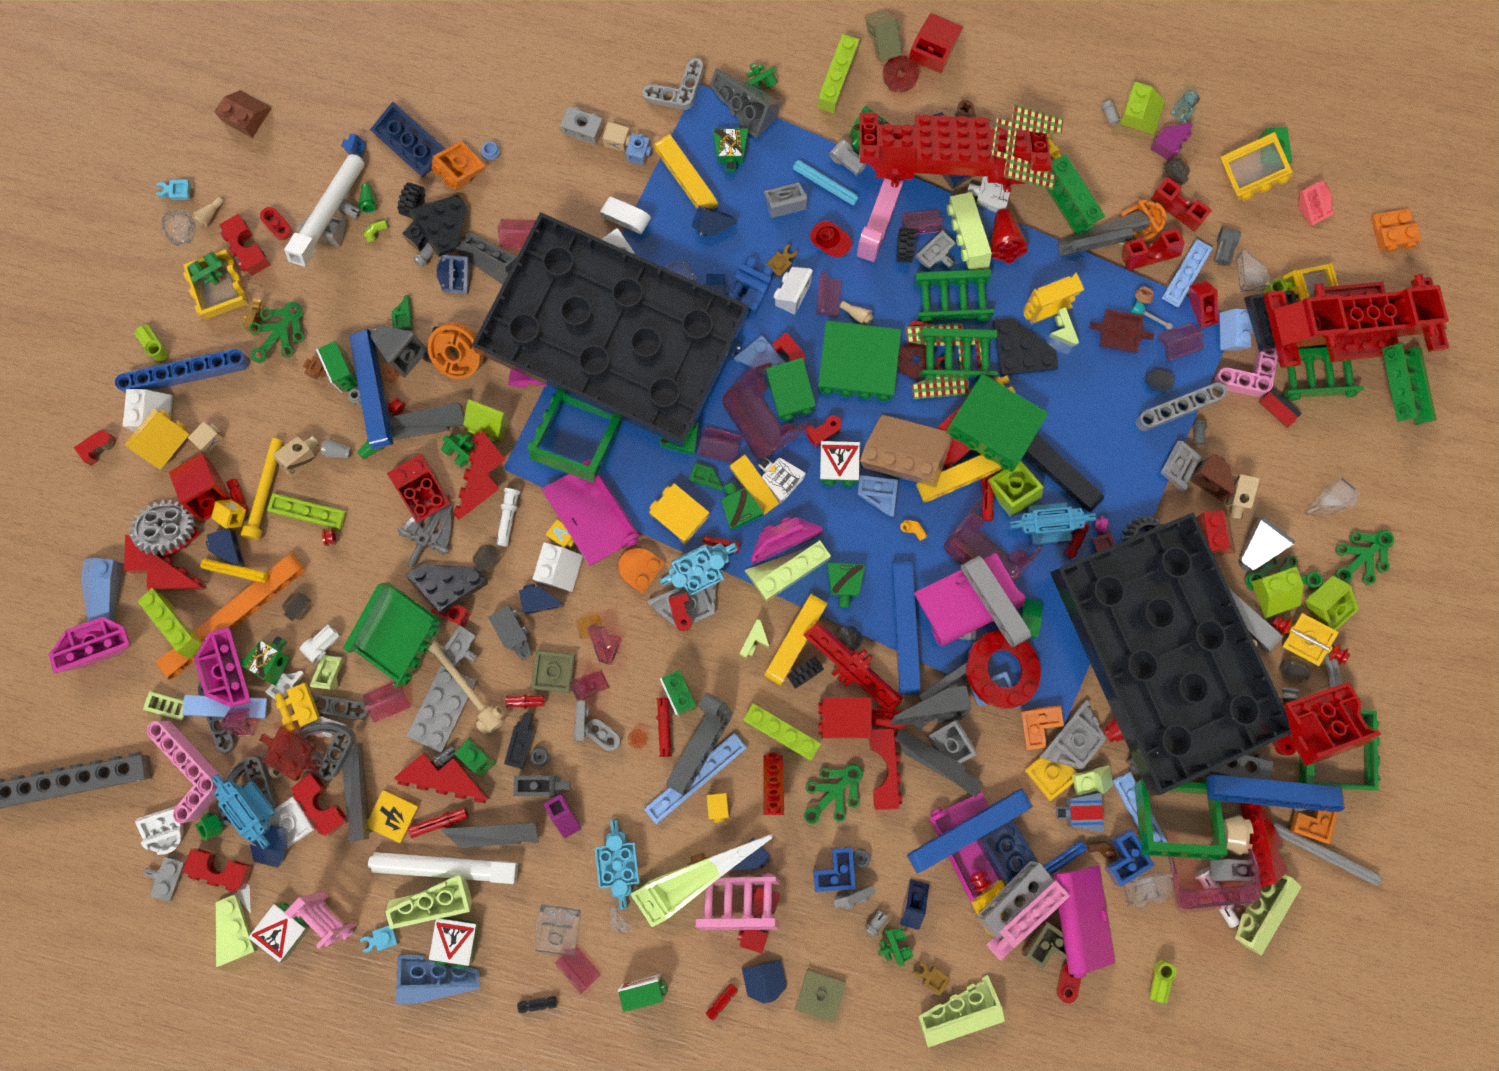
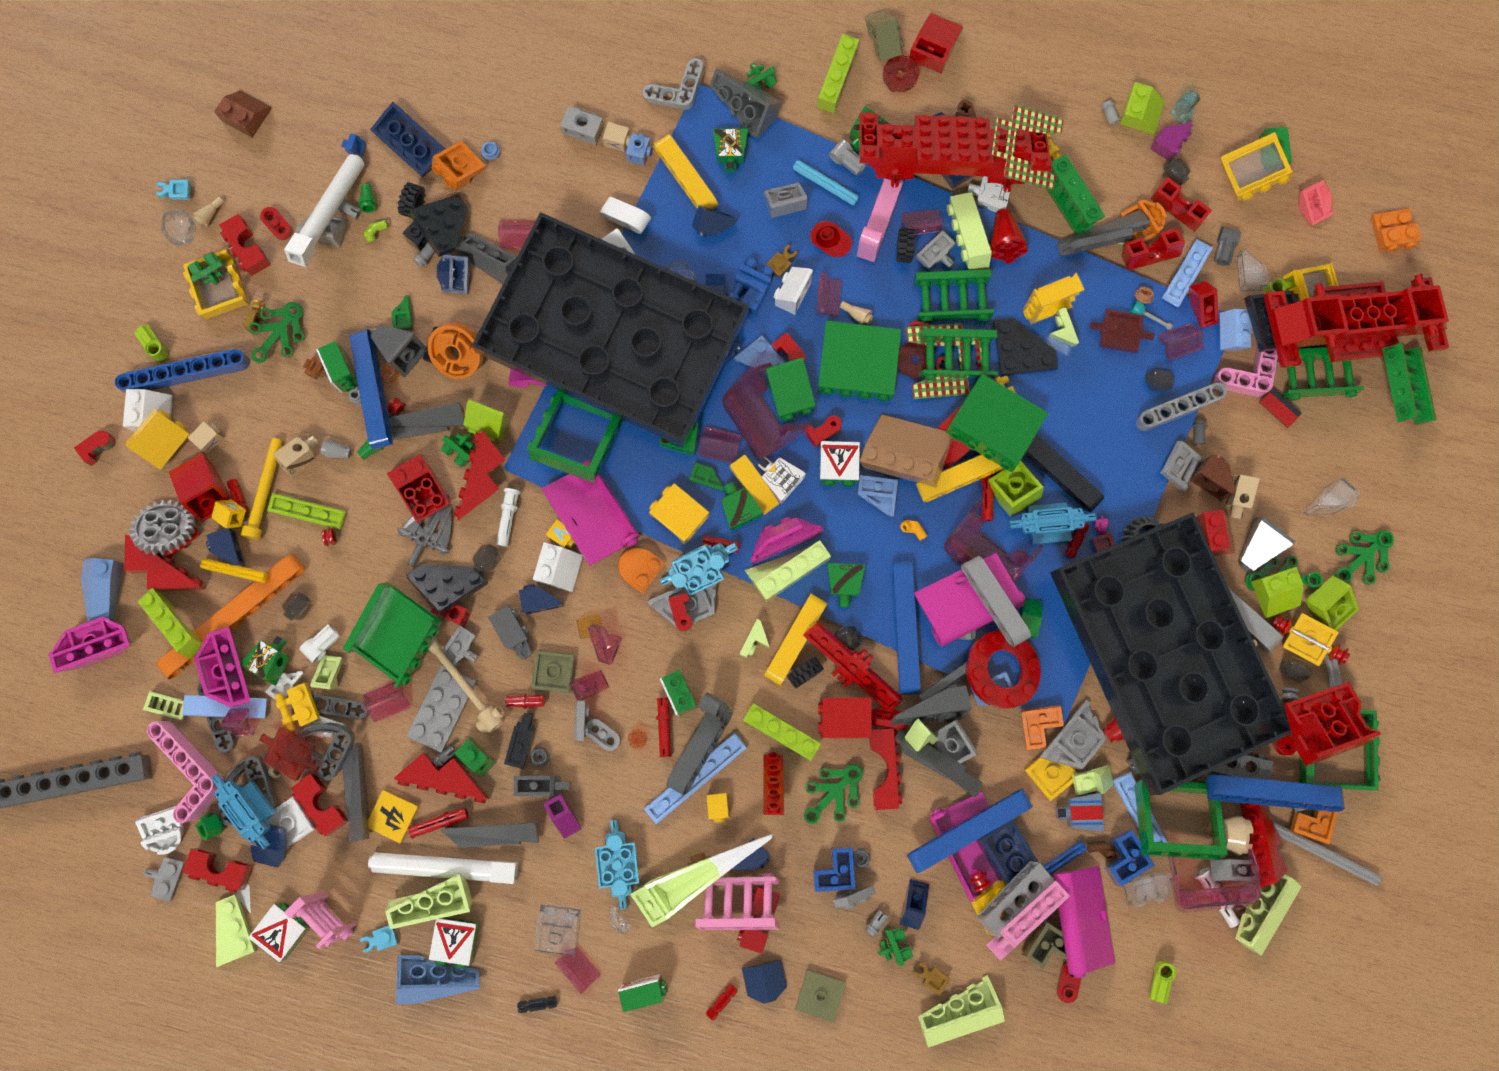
none -> yellowish green slope [905,719,939,752]

